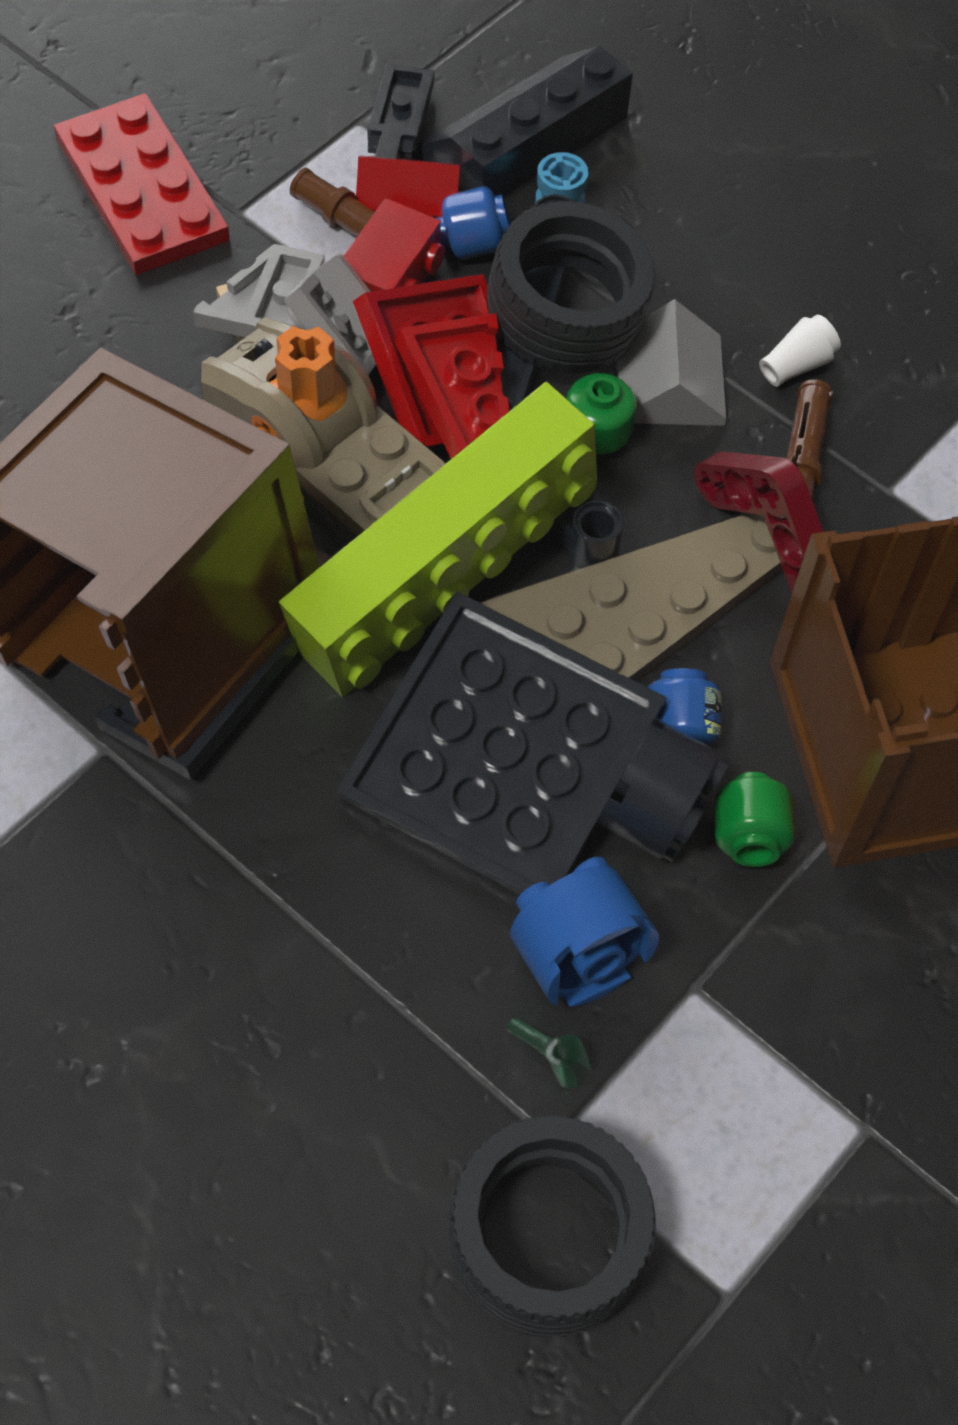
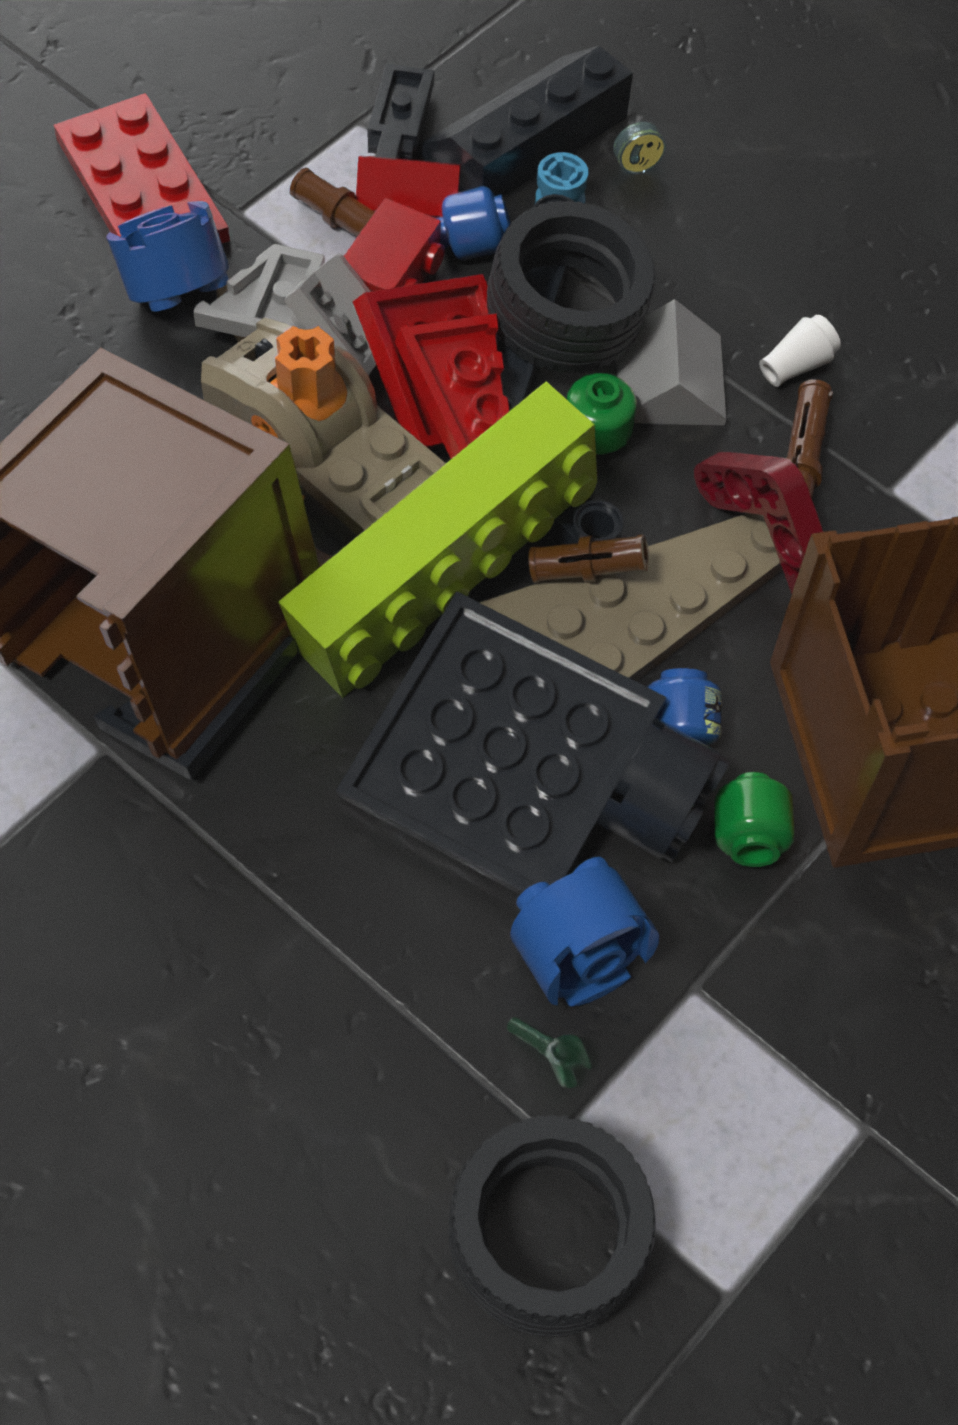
none -> blue brick [106,201,229,311]
none -> reddish brown pin [529,534,649,583]
none -> tile [613,122,666,174]

